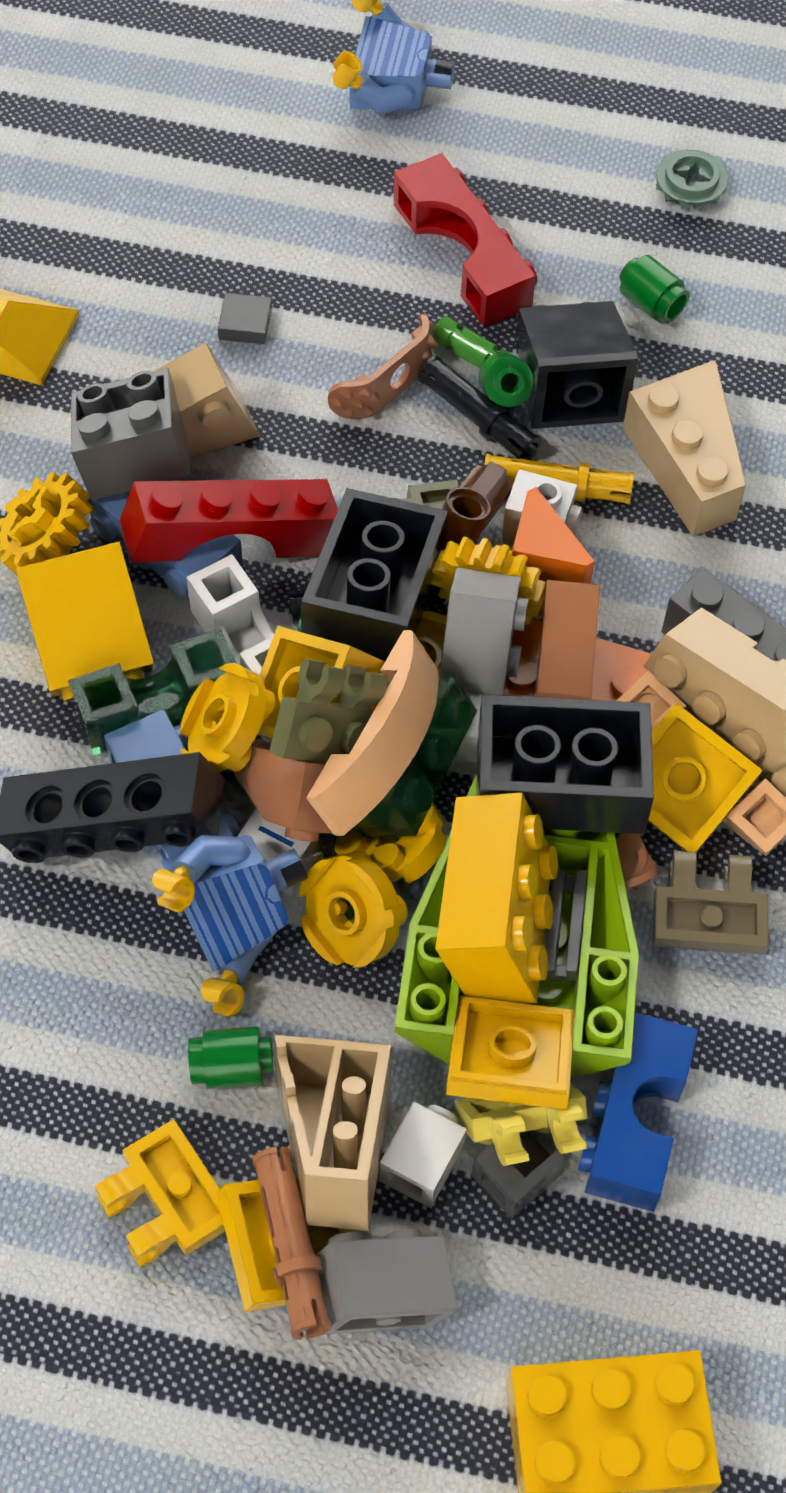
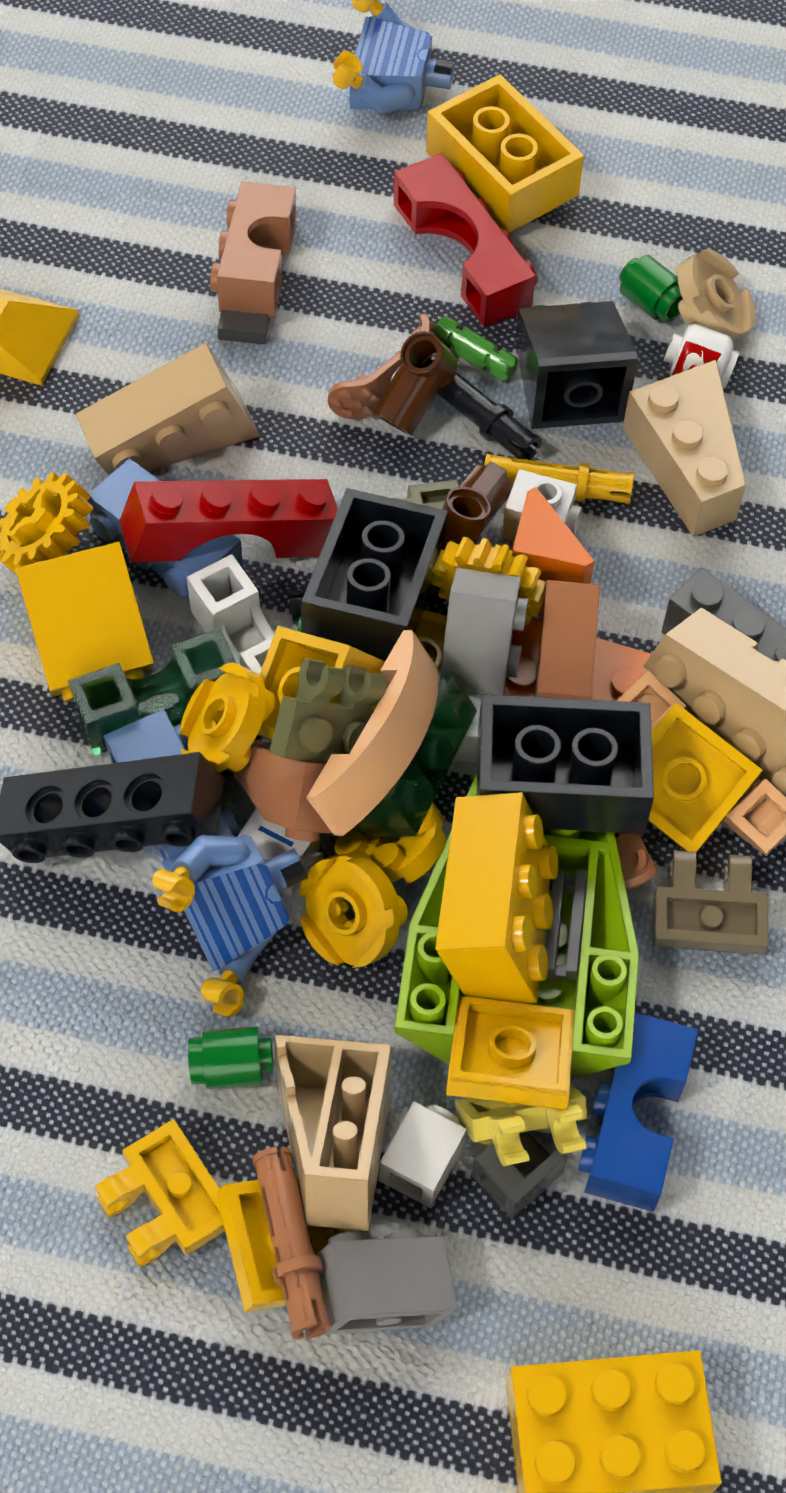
dark grey slope [71,368,190,501] -> none
green brick [478,352,534,407] -> none
sand green gear [656,150,728,210] -> none
none -> nougat arch [210,181,296,318]
none -> reddish brown piece [373,331,457,436]
none -> yellow brick [426,74,584,233]
none -> white head [663,324,739,389]
none -> tan plate [676,249,756,342]

